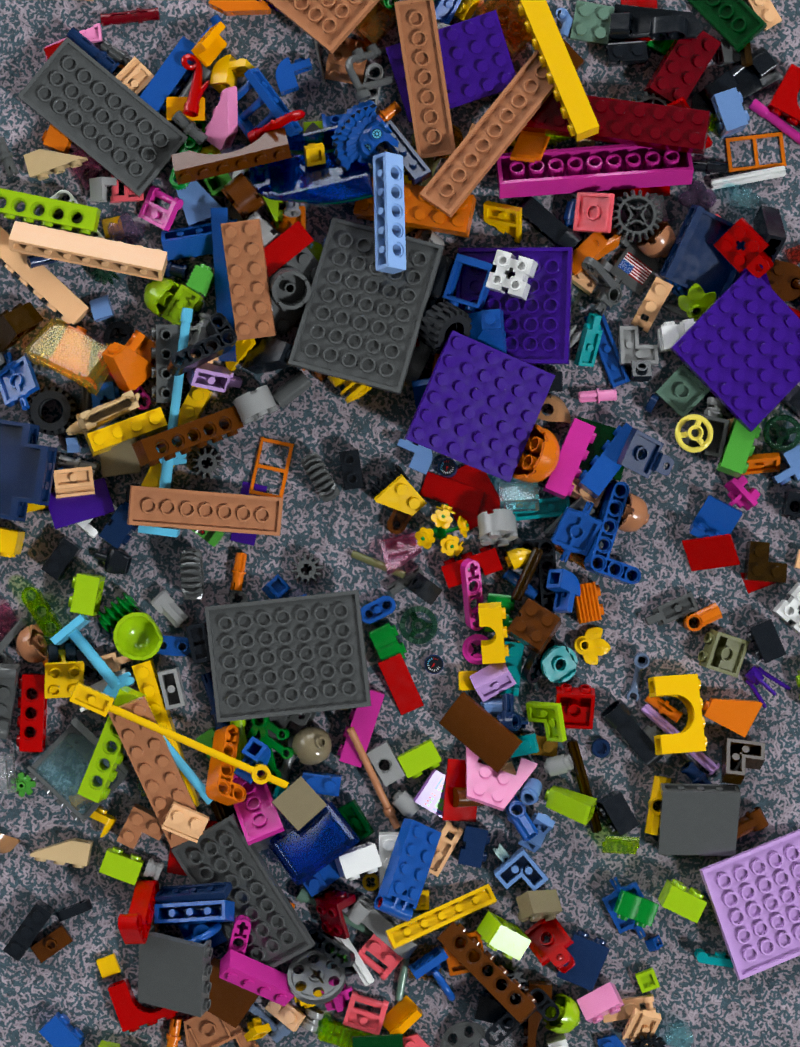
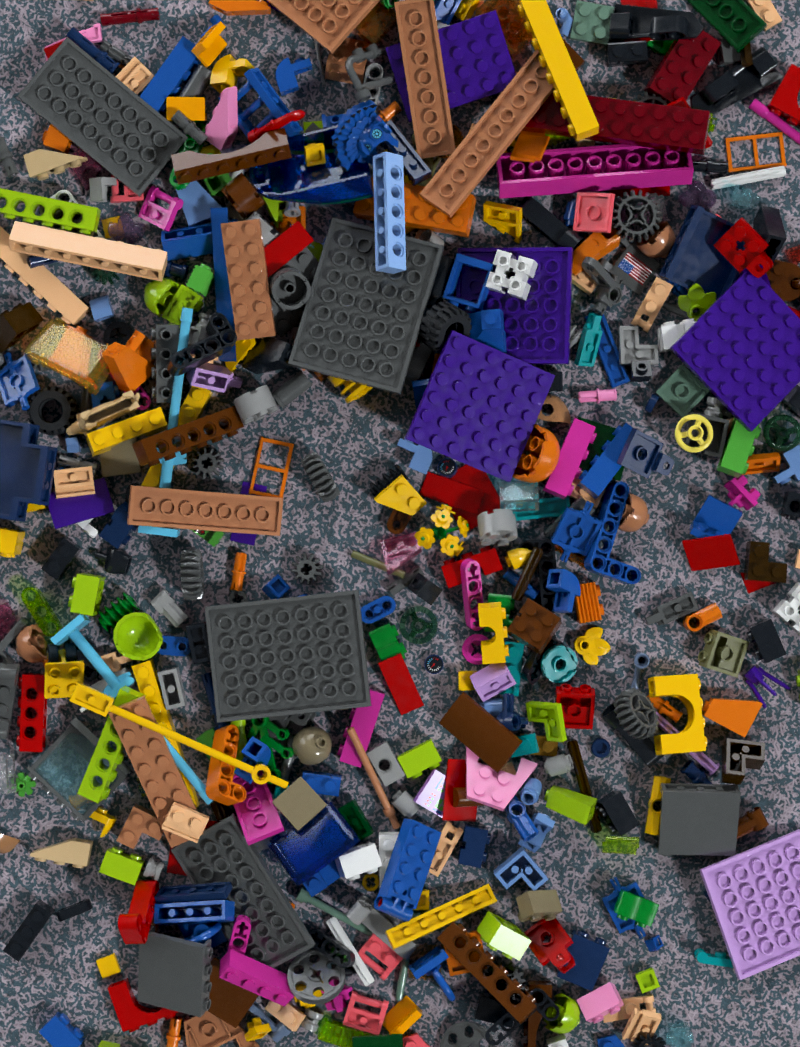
reddish brown plate [30,924,73,963] -> none
red plant [181,53,210,117] -> none
dark red bracket [315,888,357,939] -> none
black brick [339,449,364,490] -> none
light aqua bush [493,843,511,863] -> none
lime brick [657,878,707,923] -> none
medium blue brick [711,87,750,139] -> none
none -> dark grey gear [614,688,659,740]

